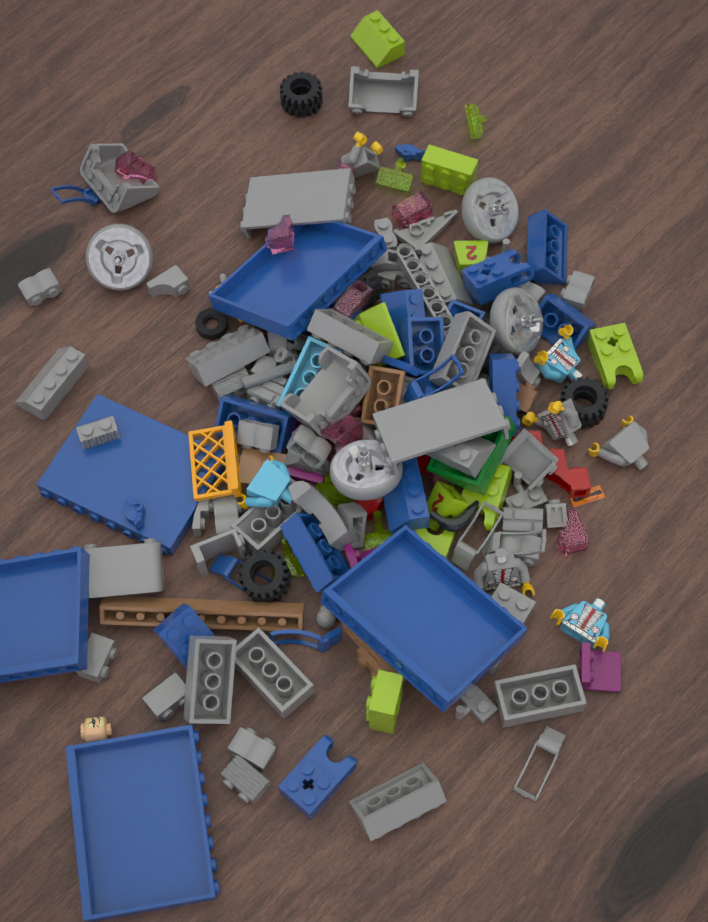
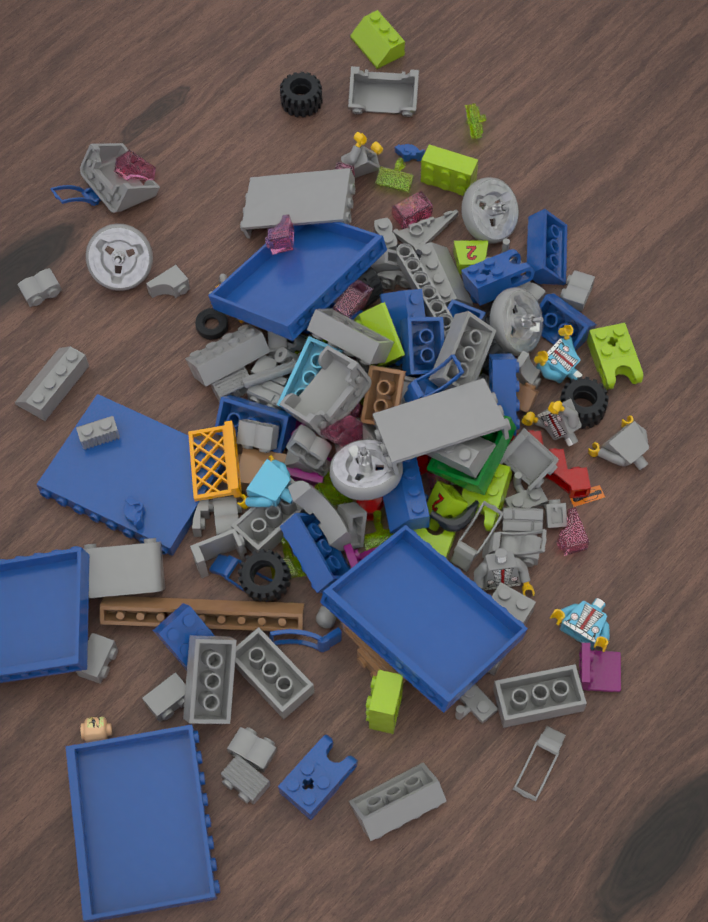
blue tile [382,355,420,376] -> none

